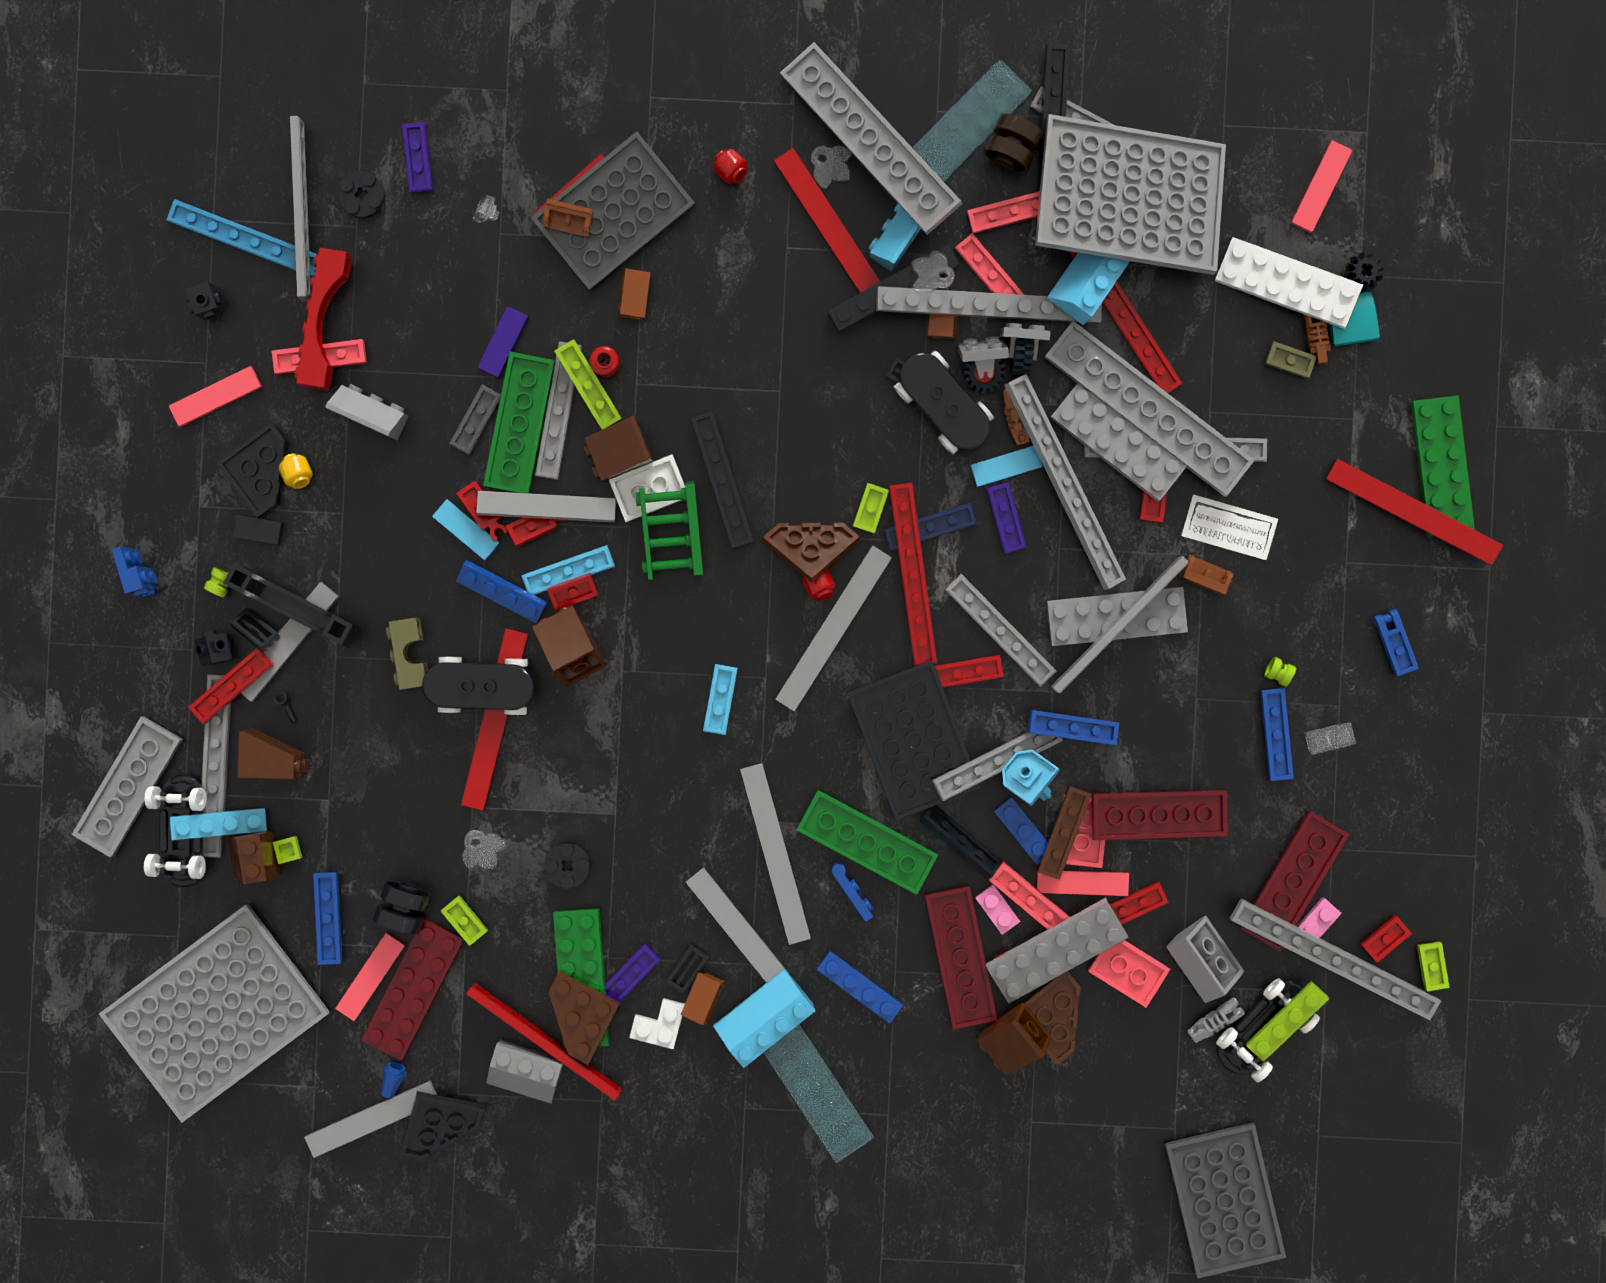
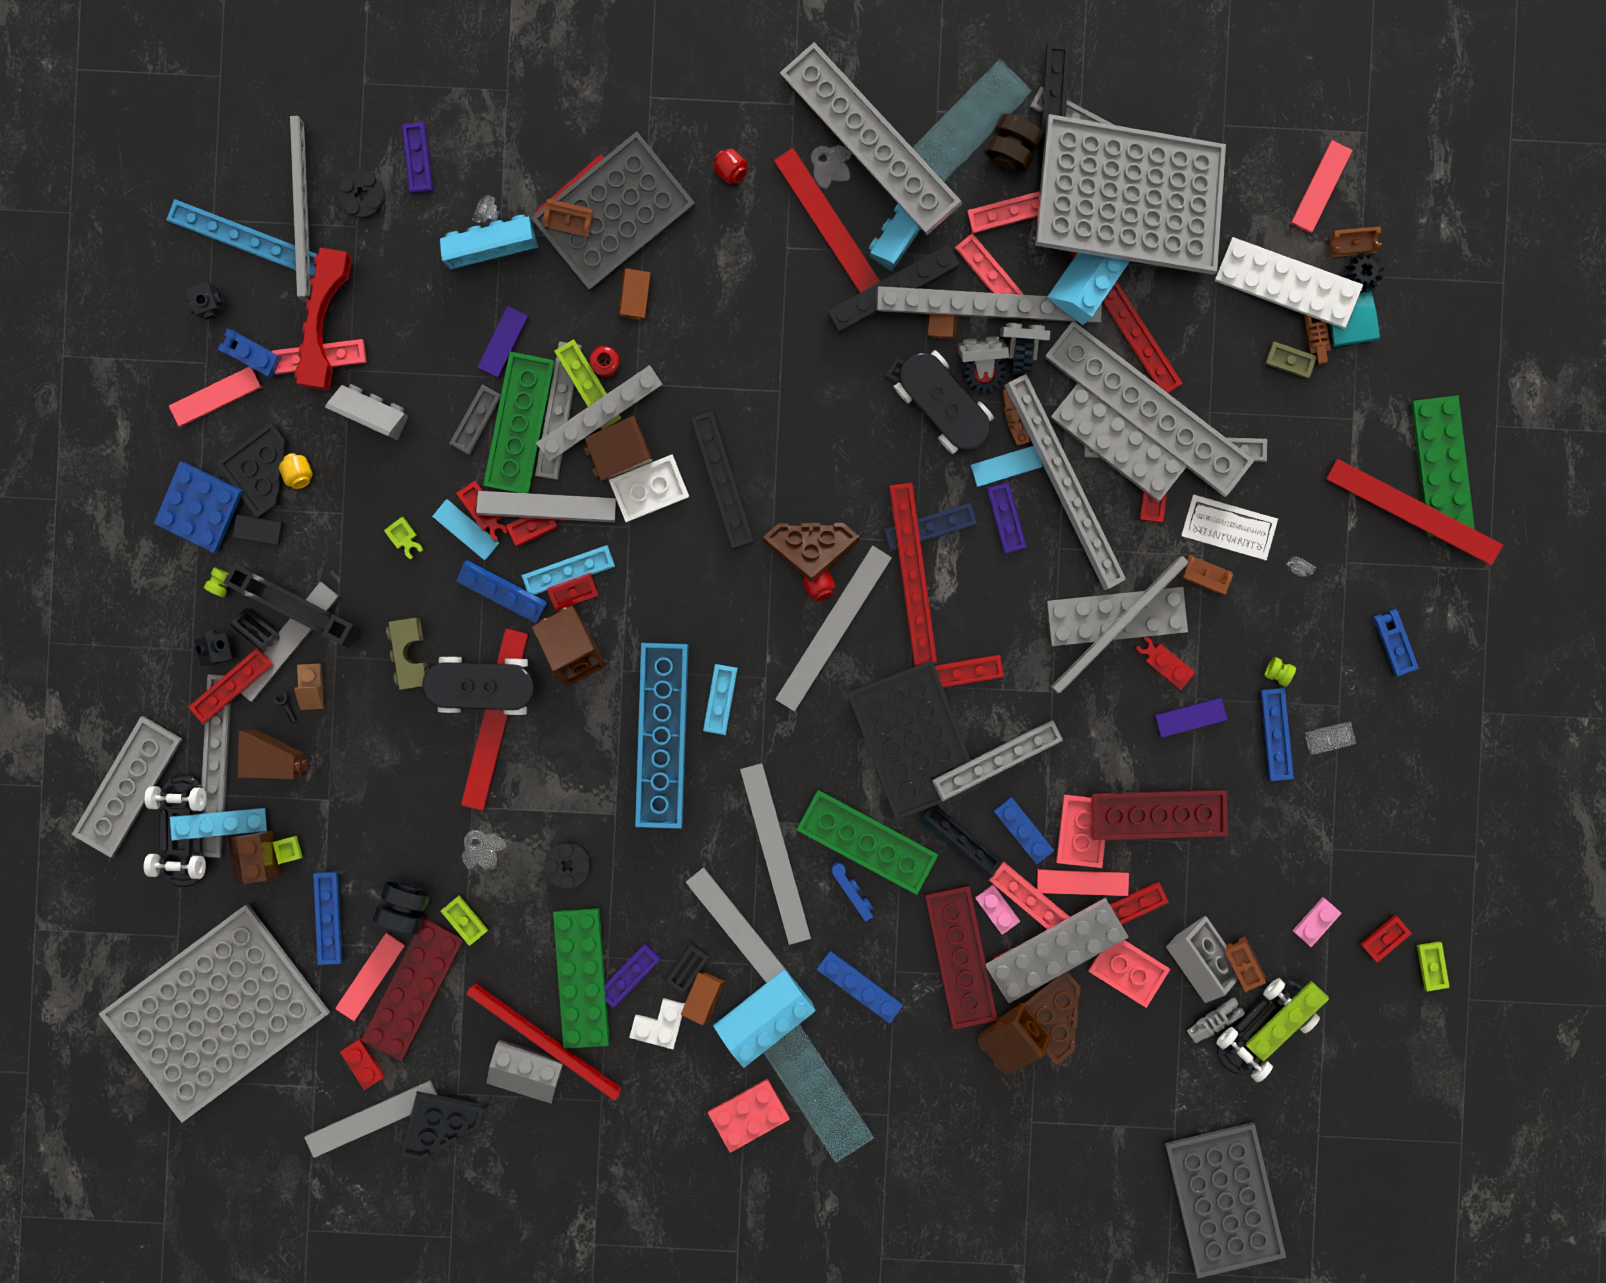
blue plate [112,547,158,598] -> none
blue cone [381,1062,406,1098] -> none
reddish brown plate [549,971,620,1065] -> none
green fence [635,481,703,580] -> none
lime plate [853,483,889,534] -> none
clear plate [911,250,955,293] -> none
light grey tile [945,574,1057,687] -> none
medium azure piece [1002,750,1060,806] -> none
blue plate [1027,710,1119,745] -> none
reddish brown plate [1037,786,1092,880] -> none
light grey plate [1230,899,1441,1020] -> none
dark red plate [1239,810,1350,952] -> none
none -> blue plate [154,462,243,553]
none -> blue plate [218,328,282,378]
none -> medium nougat slope [294,664,324,710]
none -> red plate [340,1038,385,1090]
none -> lime plate [384,517,423,559]
none -> medium azure slope [440,215,538,269]
none -> light grey plate [536,365,662,462]
none -> dark azure brick [635,643,689,828]
none -> coral plate [708,1078,790,1153]
none -> red plate [1135,637,1195,690]
none -> dark purple tile [1154,698,1227,738]
none -> dark orange hinge [1225,936,1266,992]
none -> clear plate [1287,556,1316,577]
none -> dark orange hinge [1328,226,1381,258]

